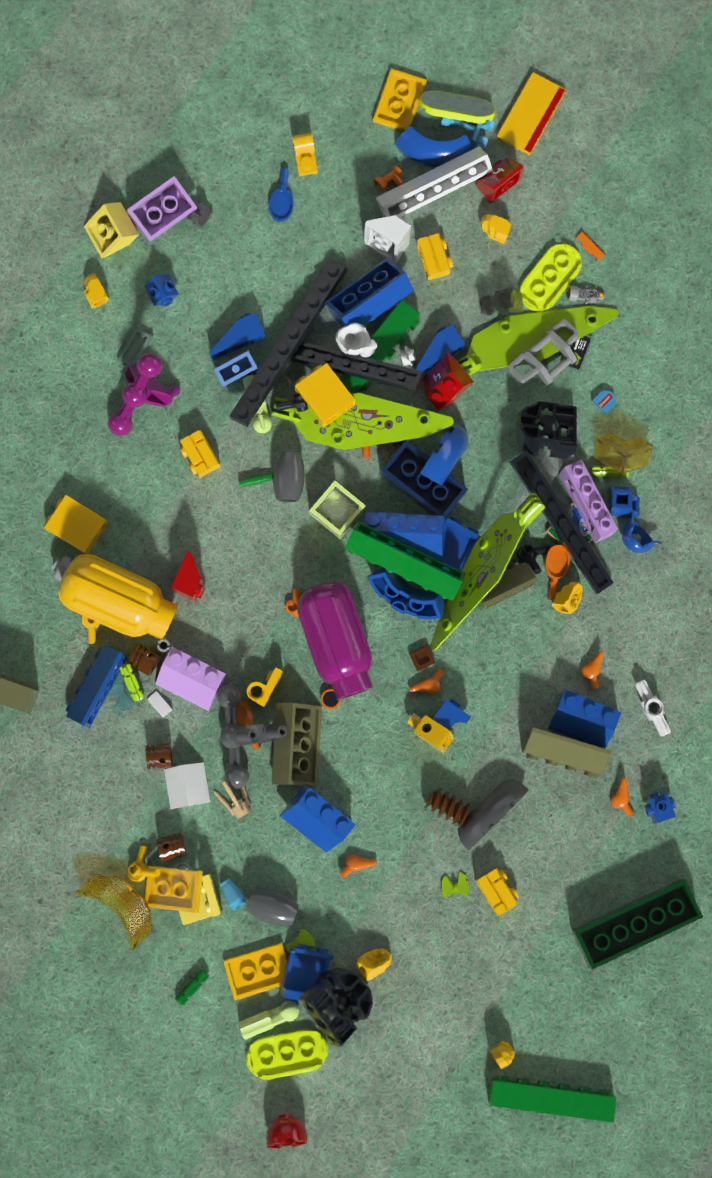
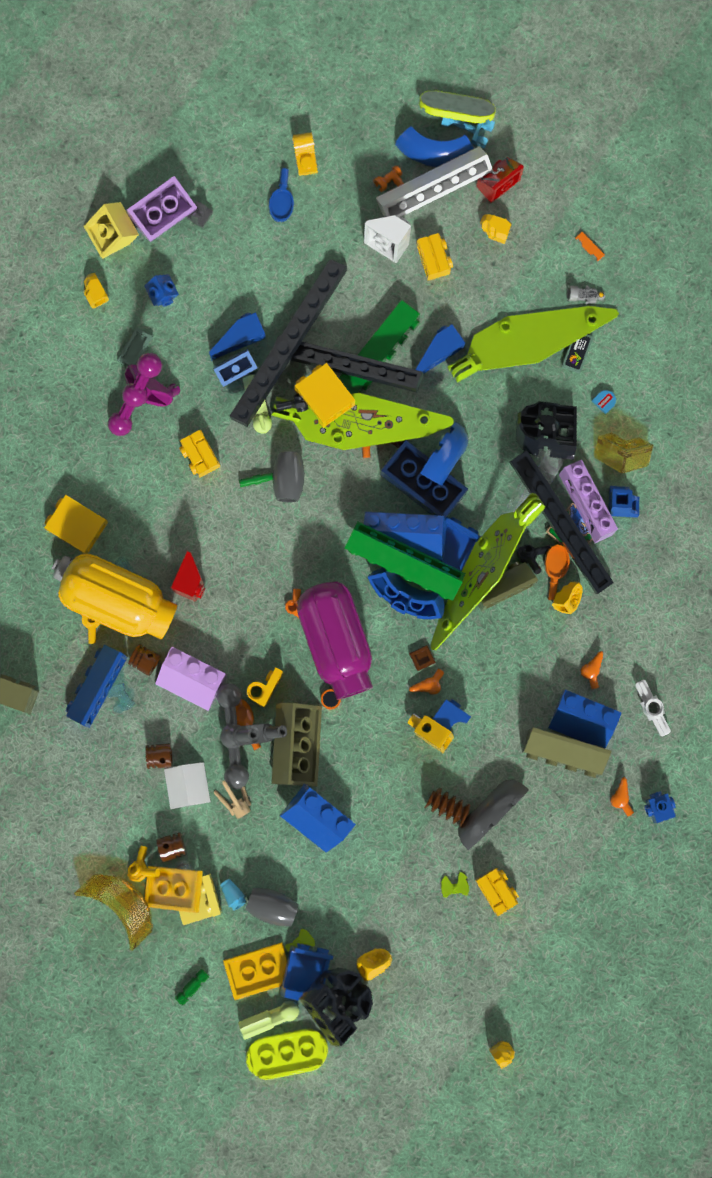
lime axle [120,663,144,701] -> none
white piece [147,691,172,718] -> none
light grey pin [157,638,173,654] -> none
red cylinder [266,1114,308,1149] -> none
piece [309,481,366,539] -> none
blue brick [325,258,414,327] -> none
white hair [336,323,377,358] -> none
orange animal [339,854,378,879] -> none
yellow tile [373,68,427,132] -> none
white plate [400,346,416,367] -> none
red slope [423,352,474,411] -> none
clear smoke brick [479,288,523,315] -> none
green brick [488,1075,617,1123] -> none
yellow tile [496,72,566,156] -> none
light grey bar [508,319,579,385] -> none
neon yellow tile [520,244,581,312] -> none
dark green brick [571,879,703,970] -> none
lime axle [590,465,630,477] -> none
blue hair [622,513,662,553] -> none

